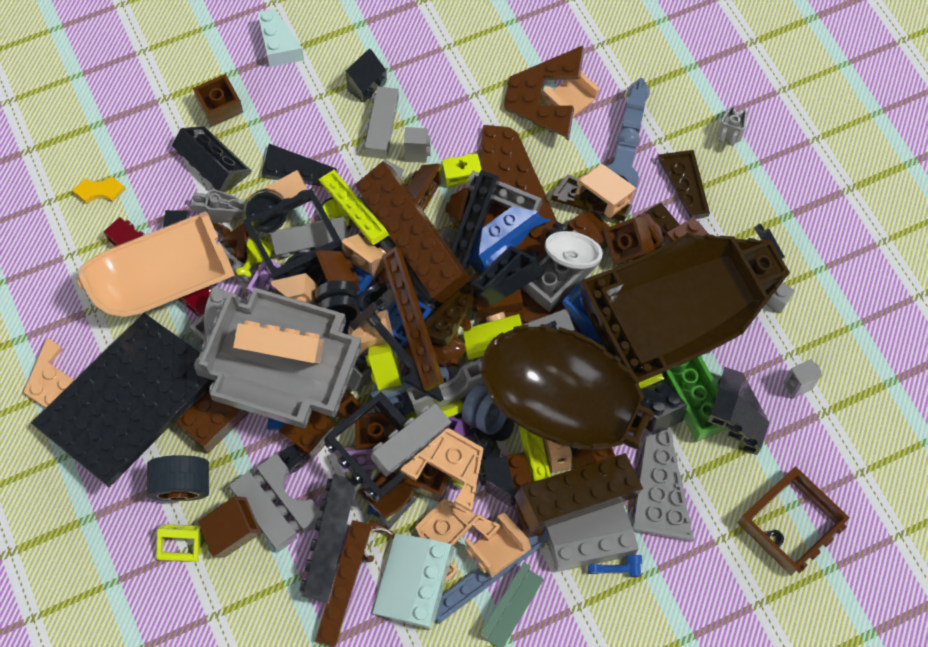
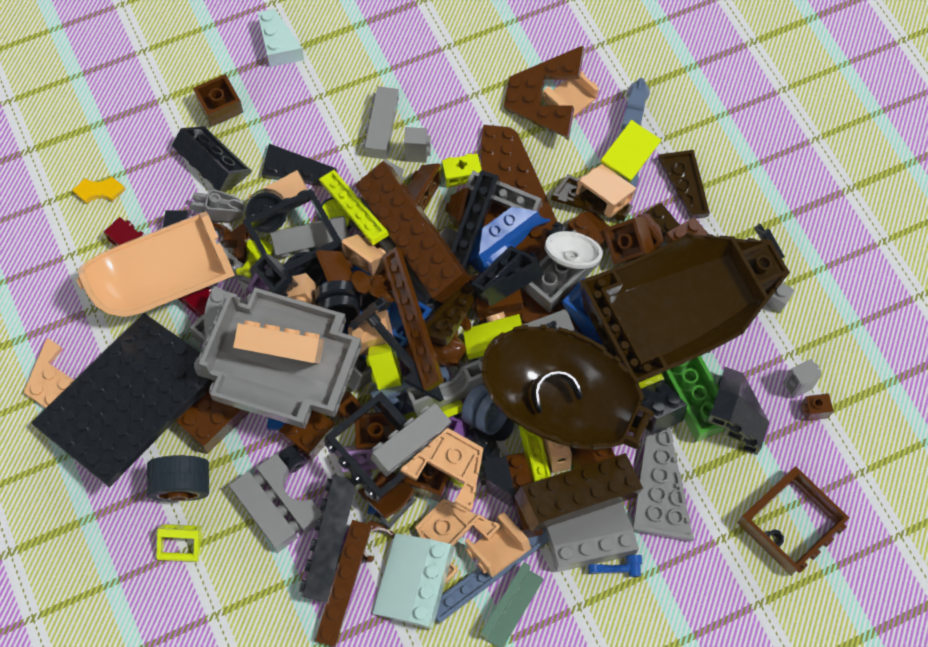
reddish brown brick [198,496,261,558] -> none
black slope [345,48,387,103] -> none
light grey hinge [717,105,747,146] -> none
none -> black brick [252,253,299,297]
none -> reddish brown piece [351,271,396,302]
none -> black piece [531,371,582,414]
none -> neon yellow tile [600,120,661,182]
none -> reddish brown brick [800,393,834,421]

